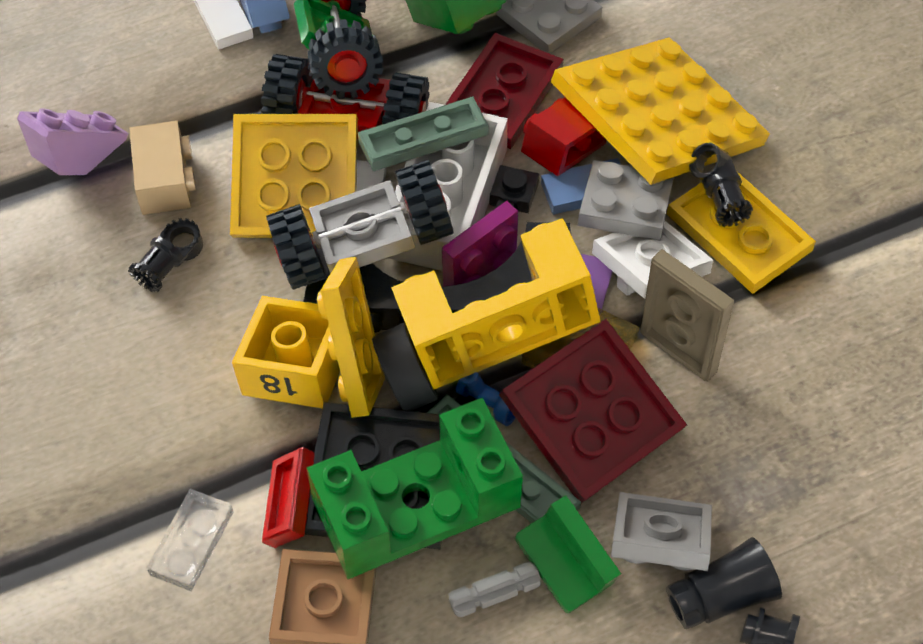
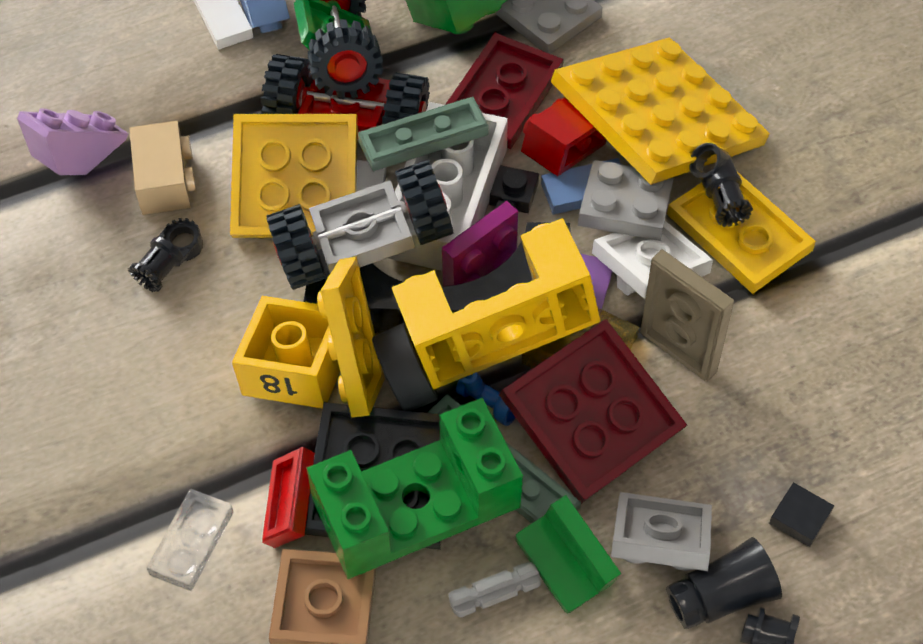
none -> black tile [769,482,835,547]

